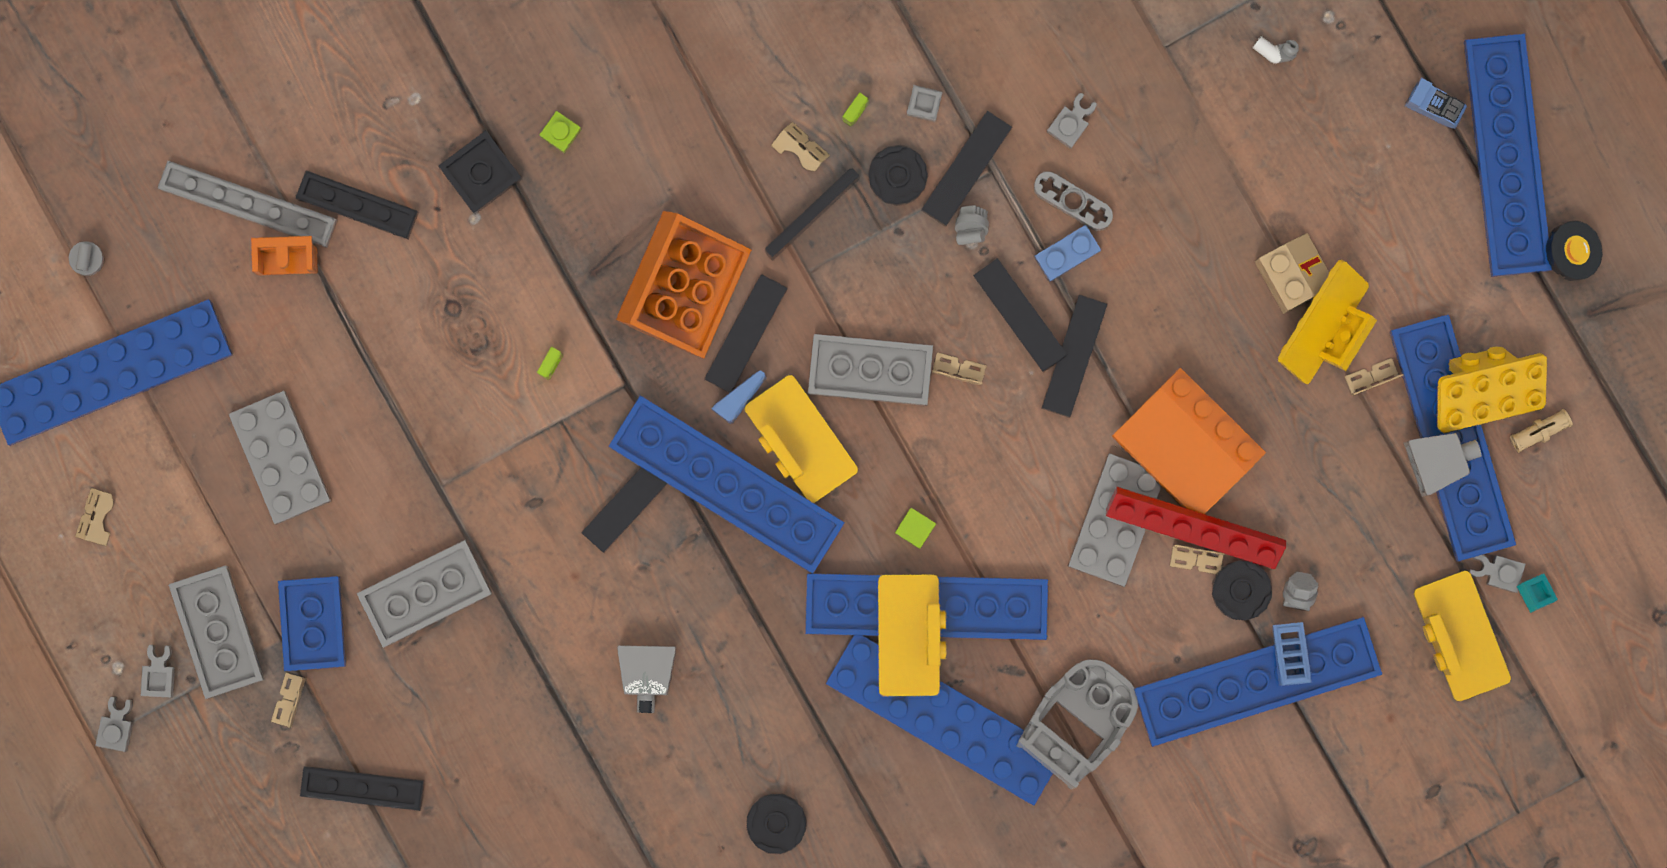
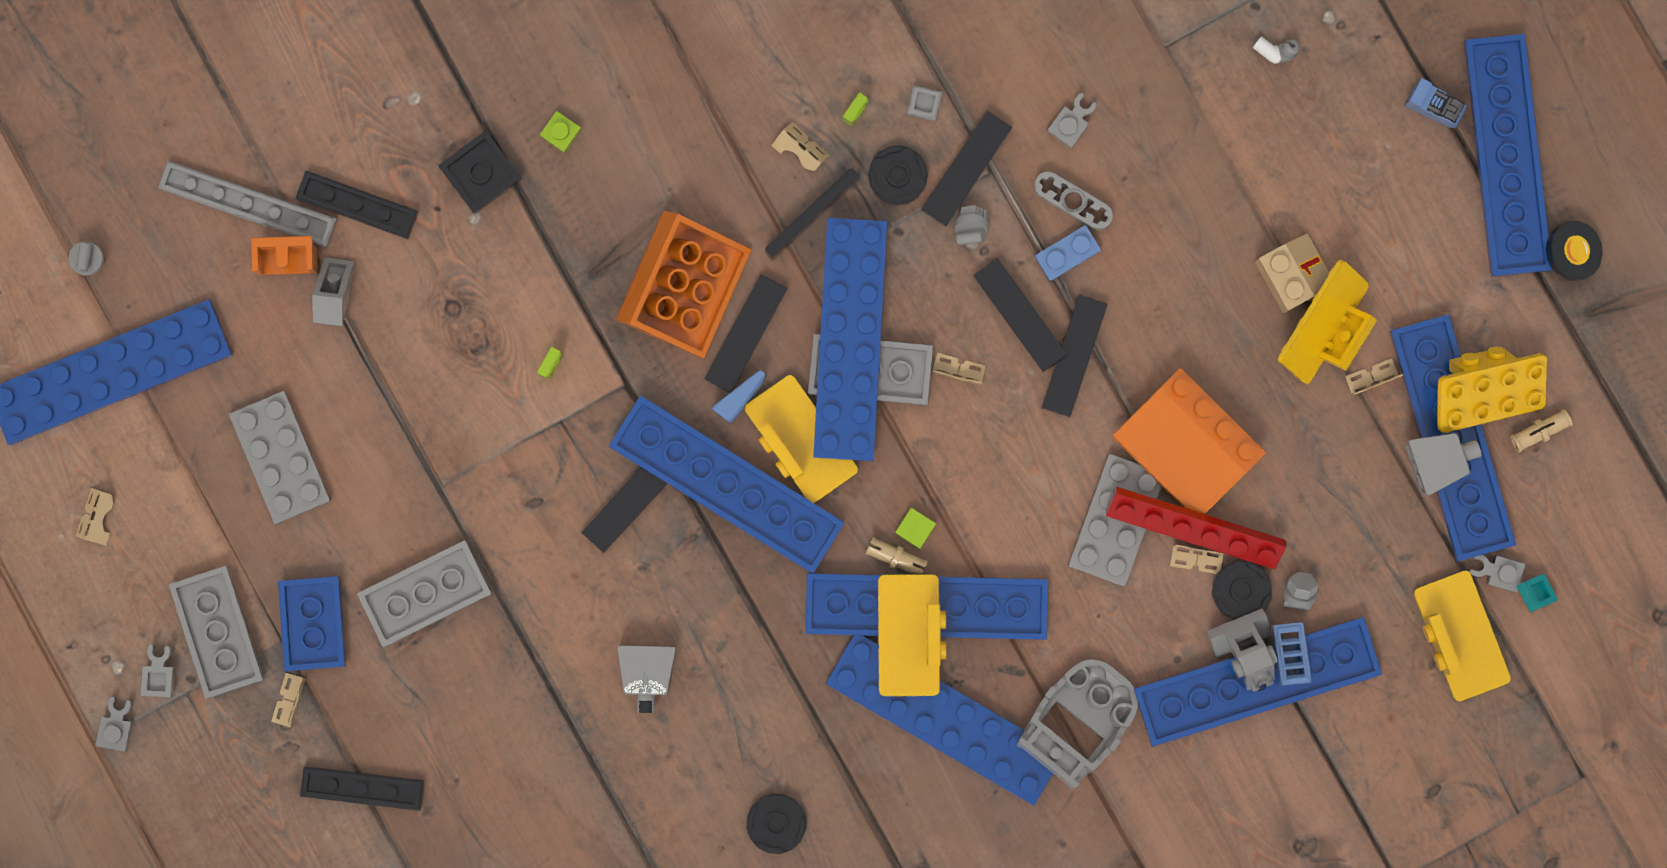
none -> light grey slope [312,257,354,326]
none -> blue plate [813,218,887,461]
none -> tan pin [865,537,928,575]
none -> light grey tile [1207,608,1278,692]

